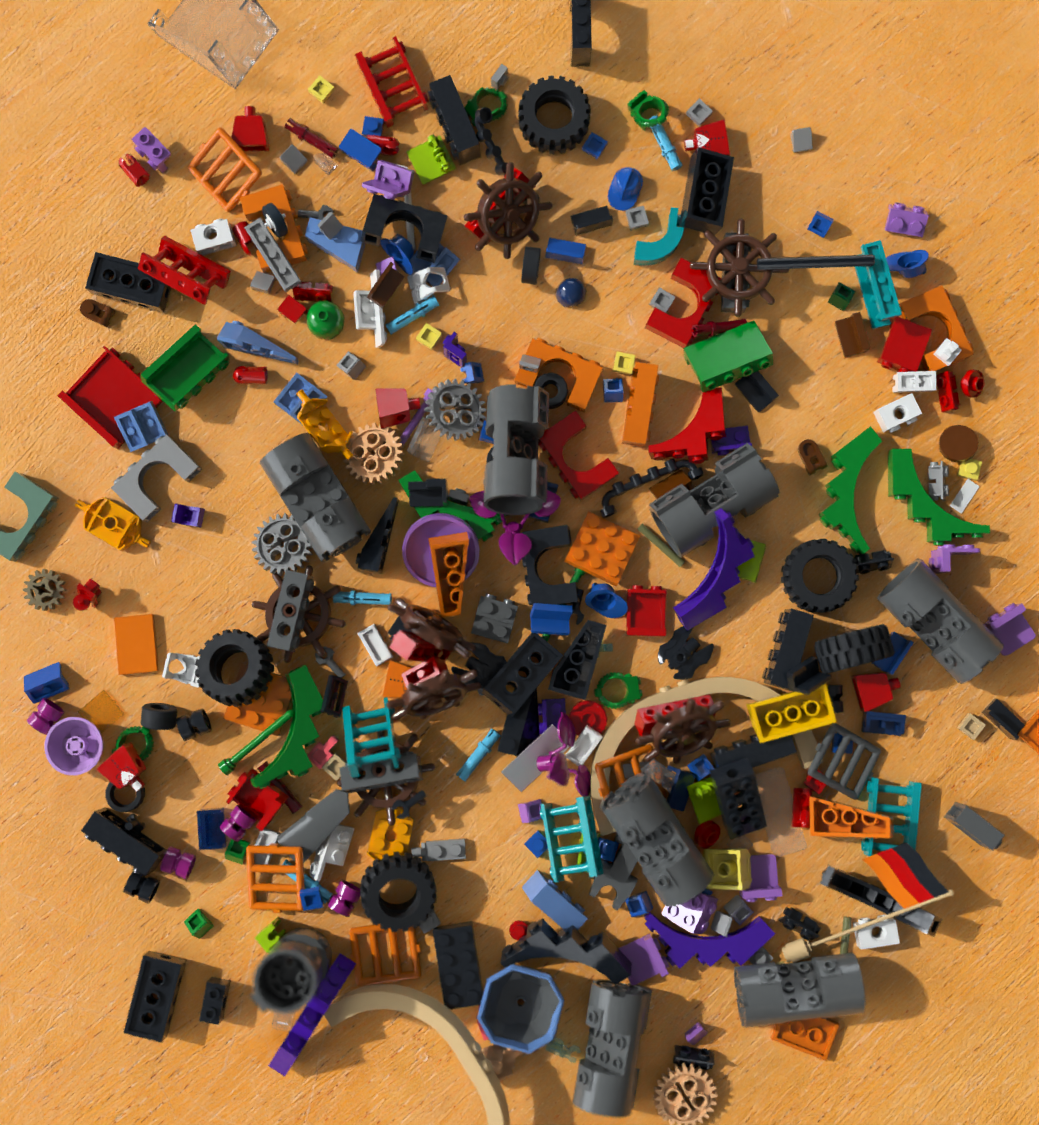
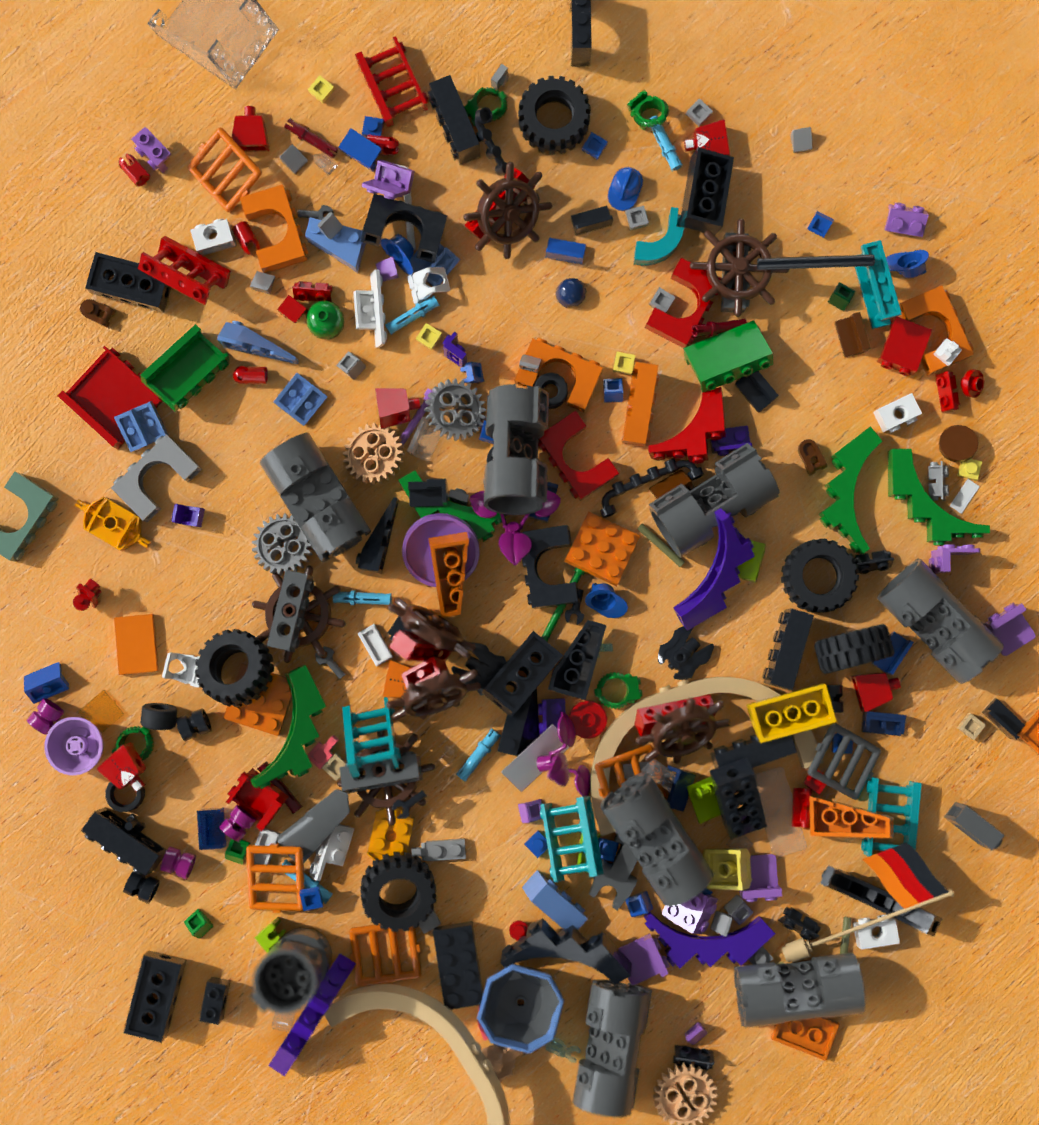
dark tan gear [23,569,67,611] -> none
green piece [218,710,294,776] -> none
light grey tile [244,217,302,292] -> none
black wheel [262,203,288,238] -> none
light orange plate [296,389,354,461] -> none
black tile [321,675,348,718] -> none
magenta wheel [327,880,361,917] -> none
reddish brown panel [367,262,404,309] -> none
lime hinge [406,134,456,185] -> none
dark grey plate [471,594,518,643] -> none
black tyre [521,247,541,285] -> none
blue panel [530,603,572,635] -> none
white tile [565,725,603,766] -> none
red panel [626,585,667,637] -> none
blue plate [687,754,715,782] -> none
red plate [694,820,721,849] -> none
black panel [787,656,832,694] -> none
white hinge [893,371,936,393] -> none

